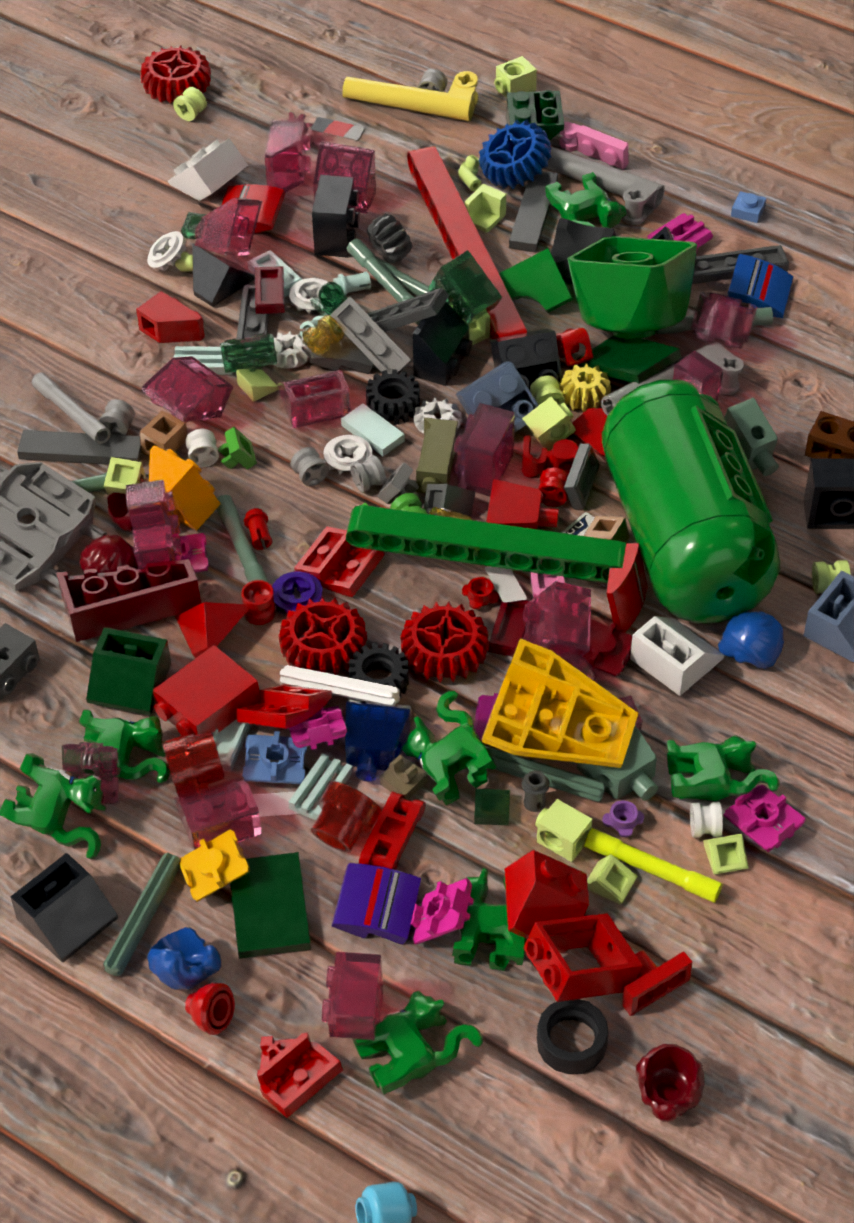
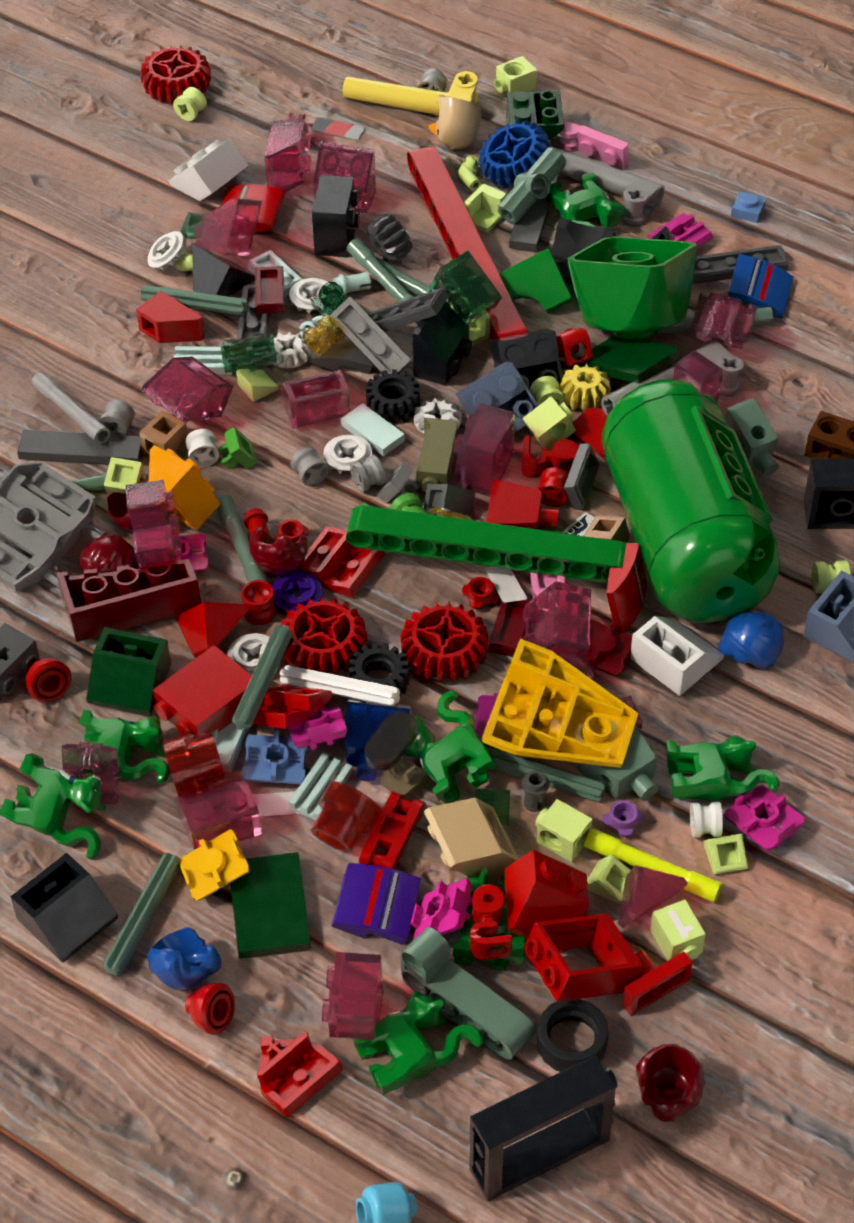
none -> red brick [26,658,72,703]
none -> sand green axle [140,285,248,315]
none -> white gear [227,633,270,675]
none -> sand green axle [232,624,292,730]
none -> dark red hair [249,527,308,577]
none -> red plate [274,519,309,544]
none -> clear smoke tile [365,712,418,771]
none -> sand green beam [400,927,536,1060]
none -> tan slope [424,797,518,885]
none -> tan piece [428,94,481,150]
none -> black window [469,1055,618,1201]
none -> red leg [470,884,513,960]
none -> sand green piece [498,147,567,224]
none -> clear pink slope [618,865,688,929]
none -> yellowish green brick [650,899,706,961]

